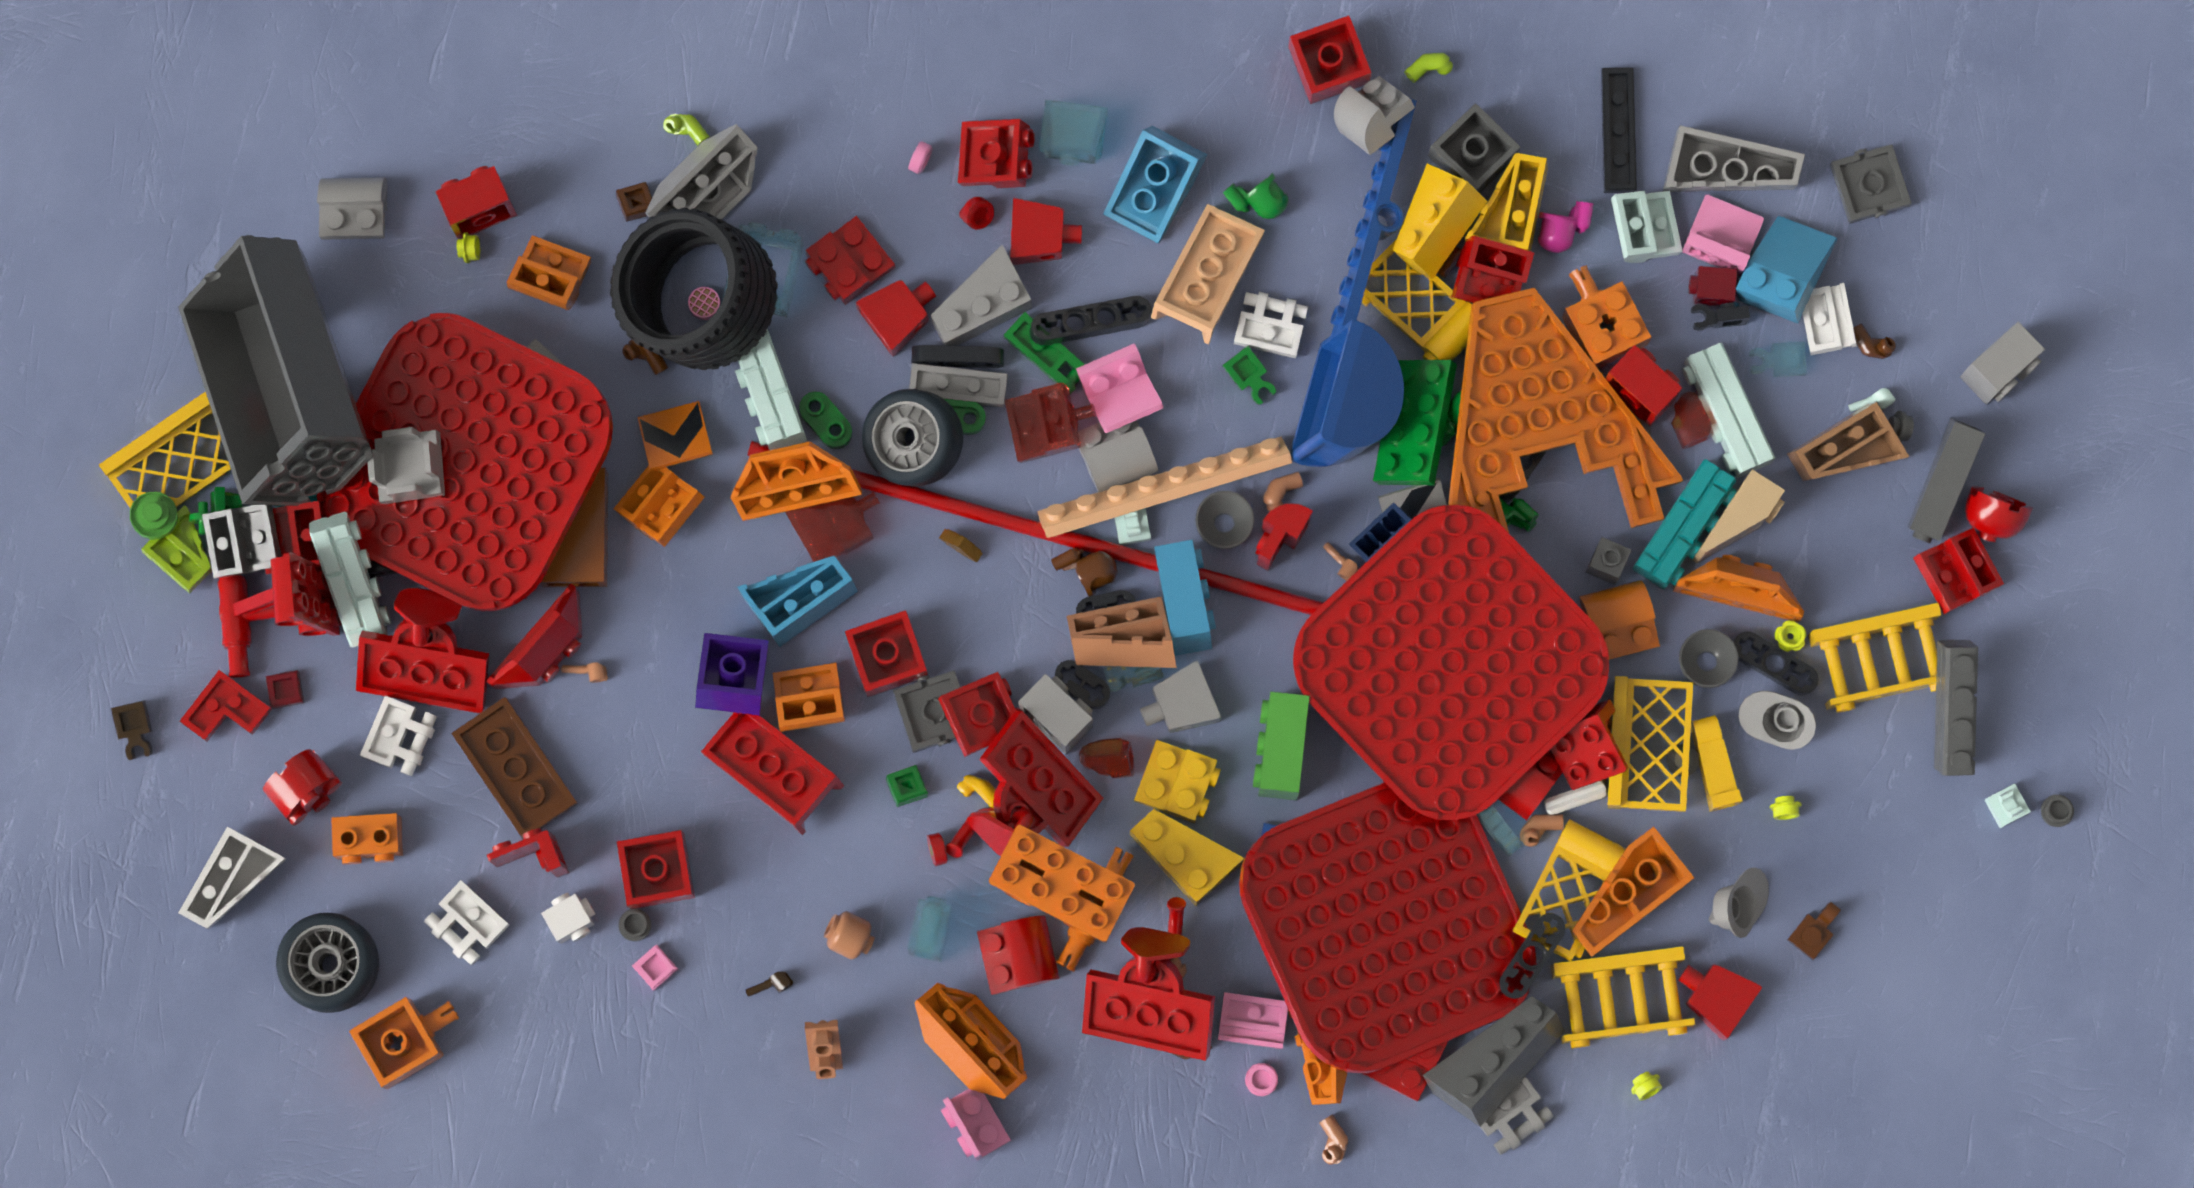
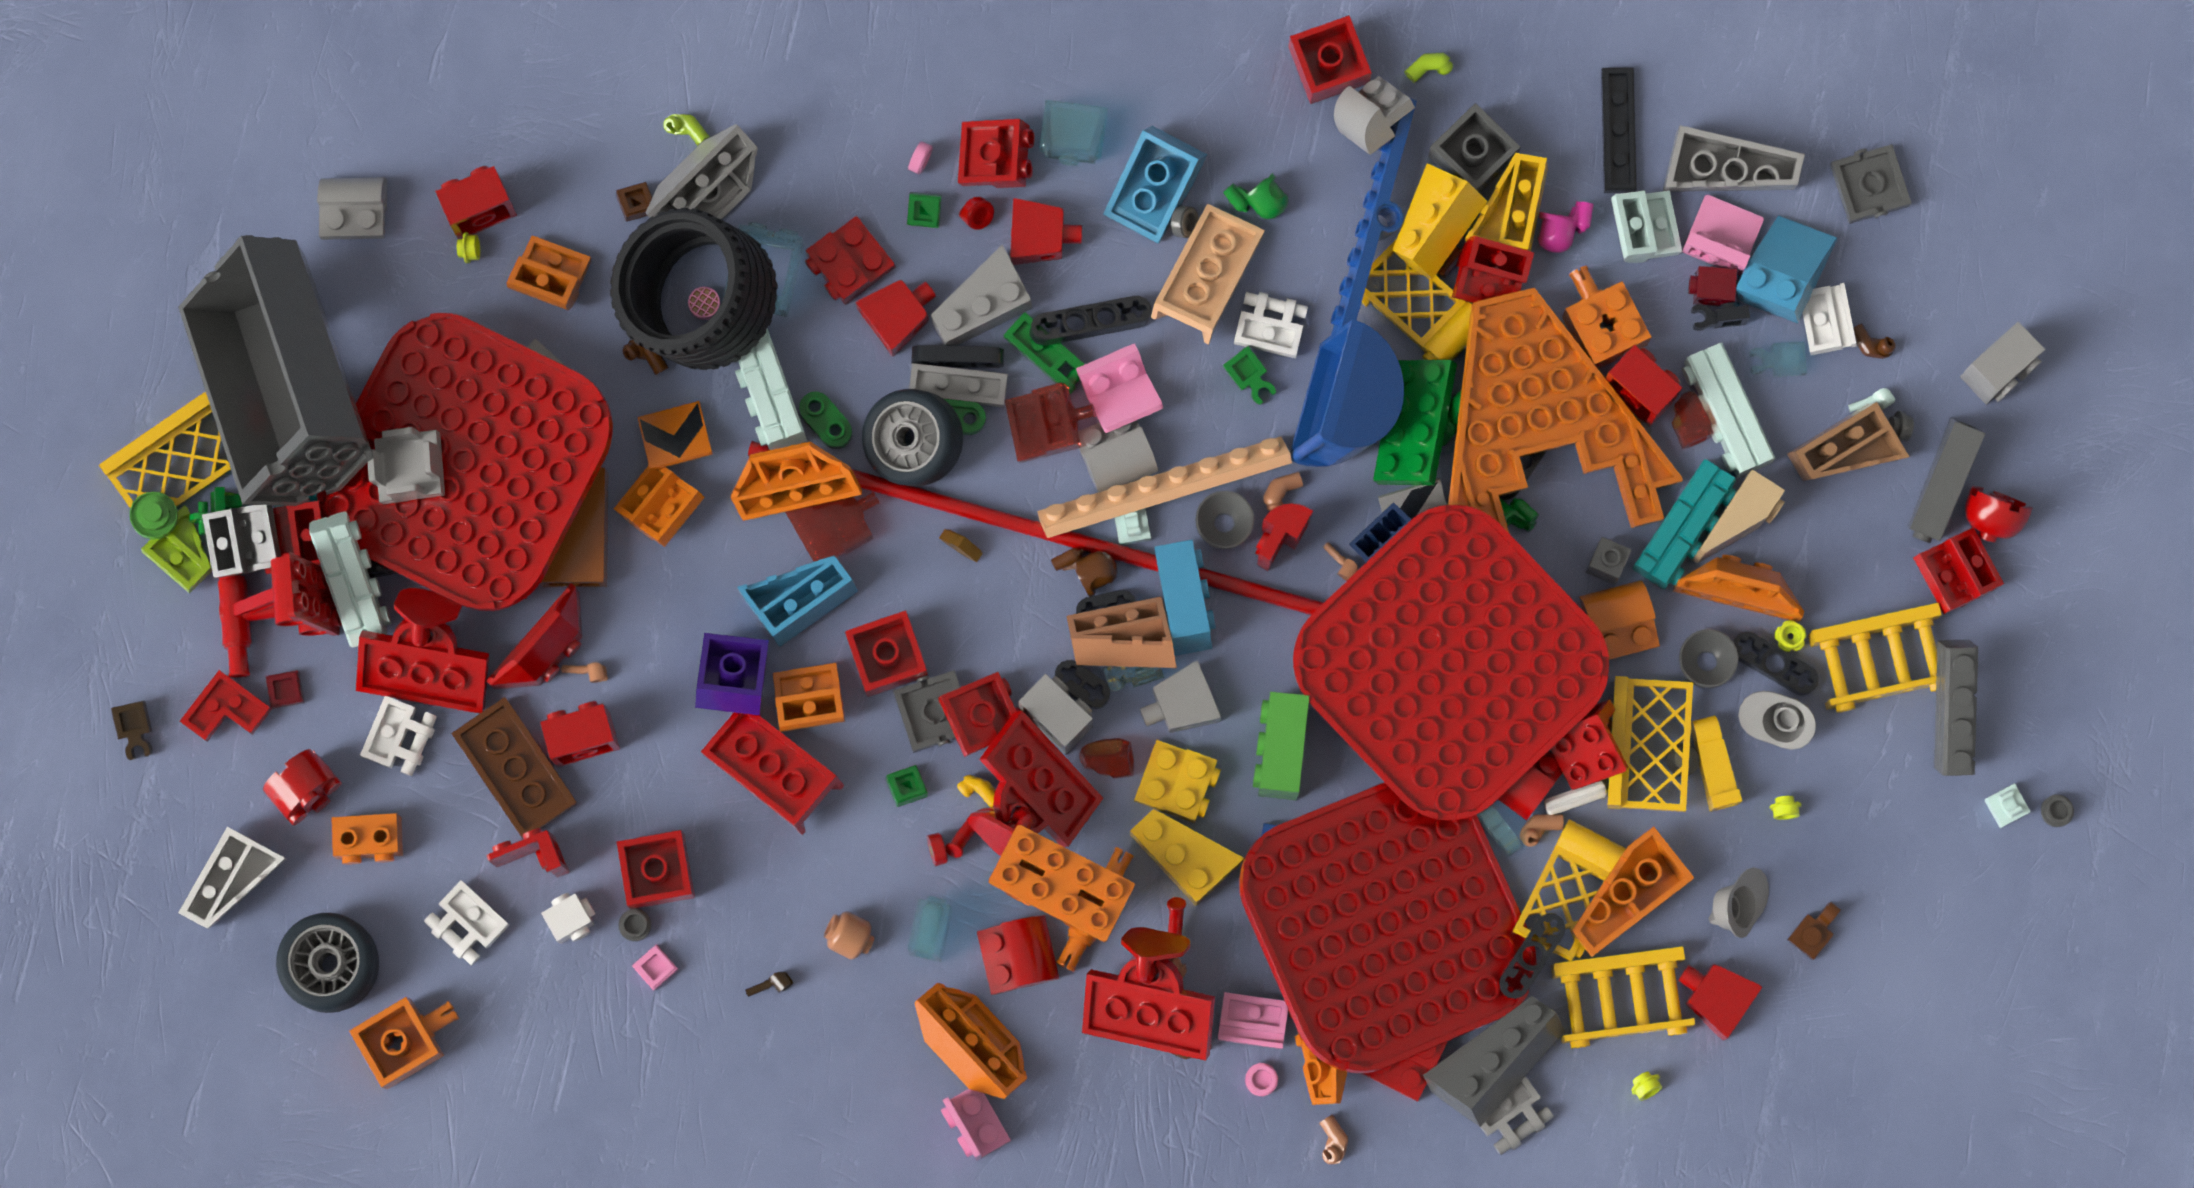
nougat hips [805,1020,843,1079] -> none
none -> red brick [540,701,620,767]
none -> green tile [907,192,942,228]
none -> dark grey tile [1171,205,1198,238]

